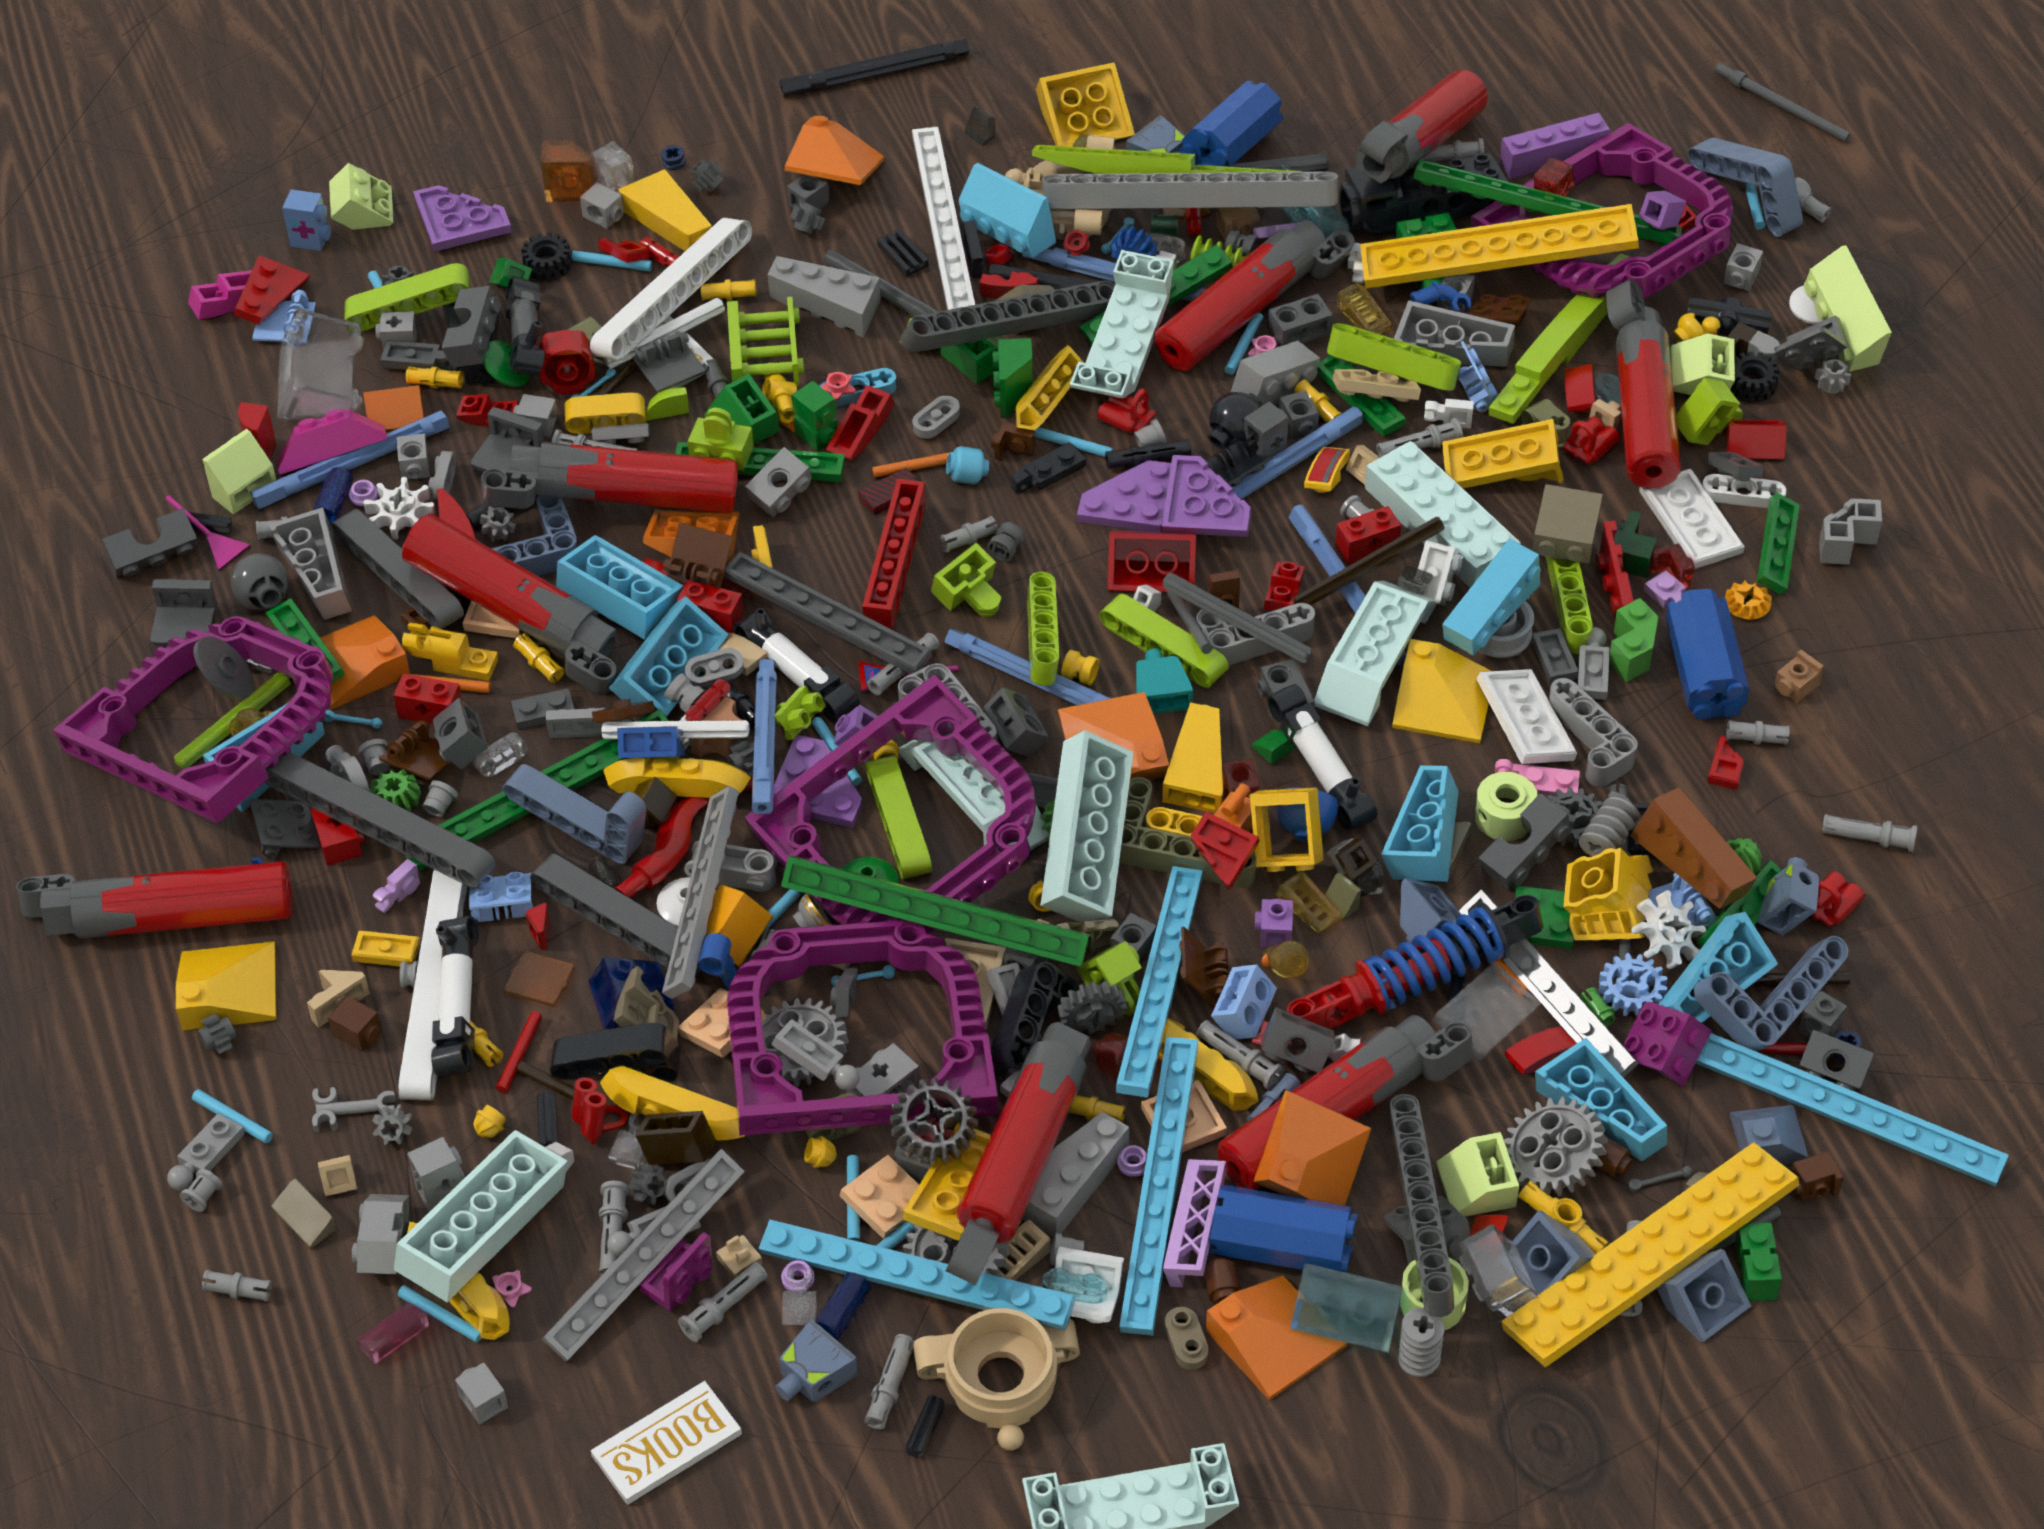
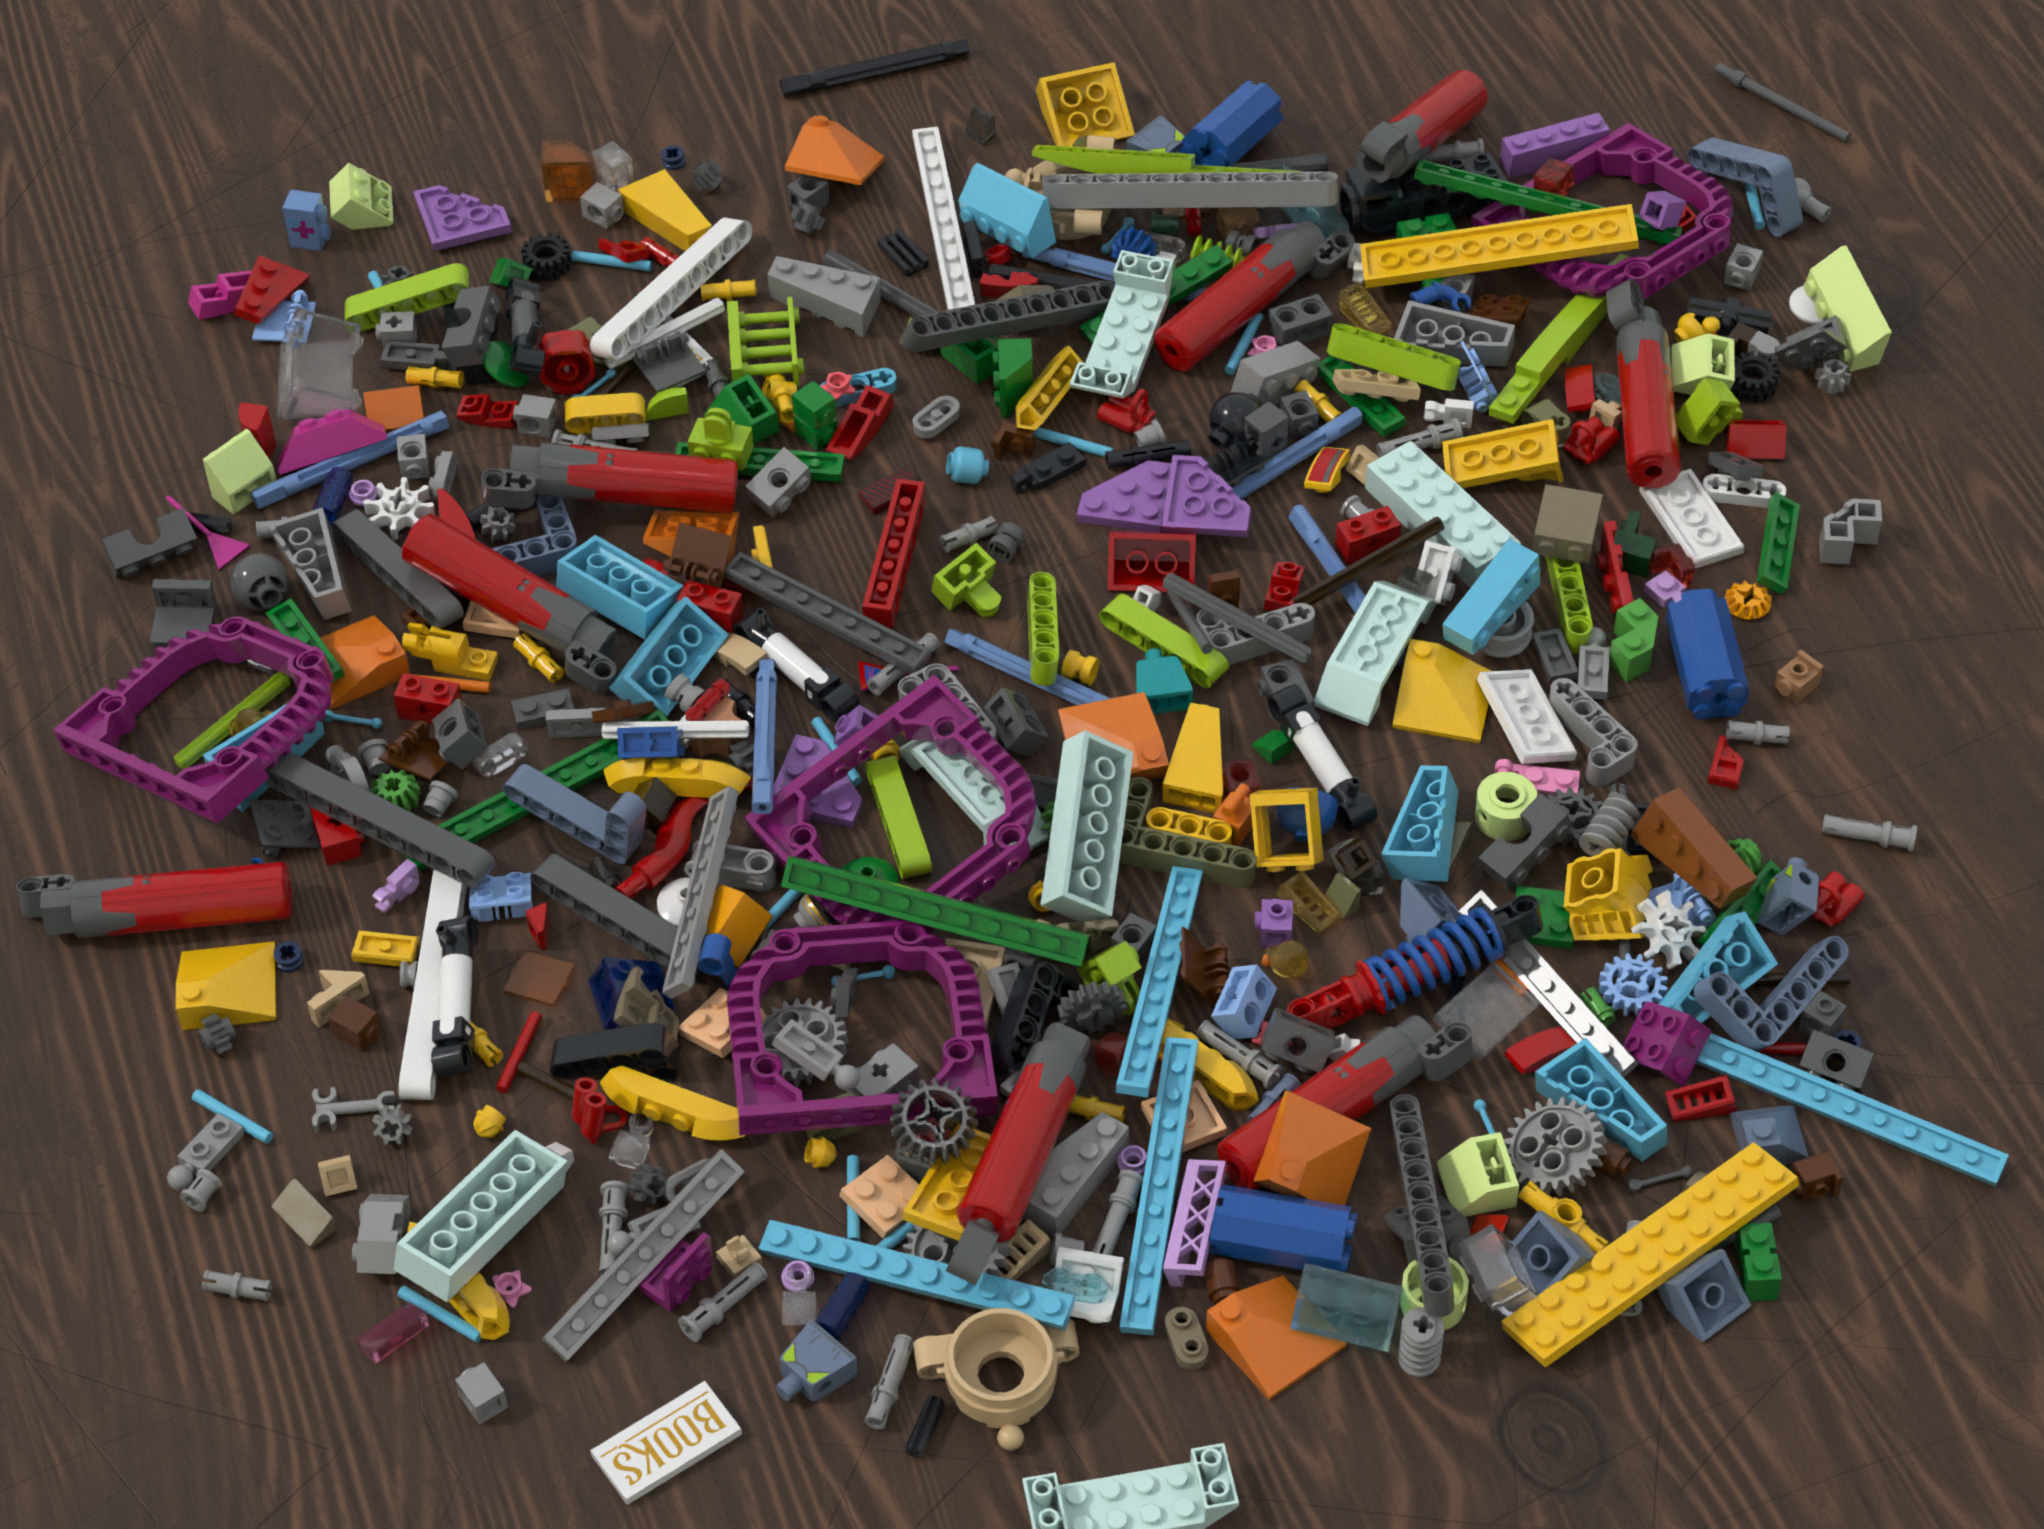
dark grey piece [194,636,254,700] -> none
light grey brick [407,1137,465,1212] -> none
dark grey bracket [471,407,545,472] -> none
black axle [537,1090,558,1147] -> none
dark brown brick [635,1111,716,1165] -> none
light grey plate [685,648,744,688] -> none
lime hips [774,686,826,740] -> none
orange bar [872,452,949,478] -> none
red plate [1063,230,1090,256] -> none
red wing [1190,811,1260,890] -> none
none -> dark blue bush [274,941,304,973]
none -> light grey pin [1091,1169,1143,1256]
none -> medium azure hinge [1474,1099,1495,1134]
none -> red slope [1665,1075,1737,1122]

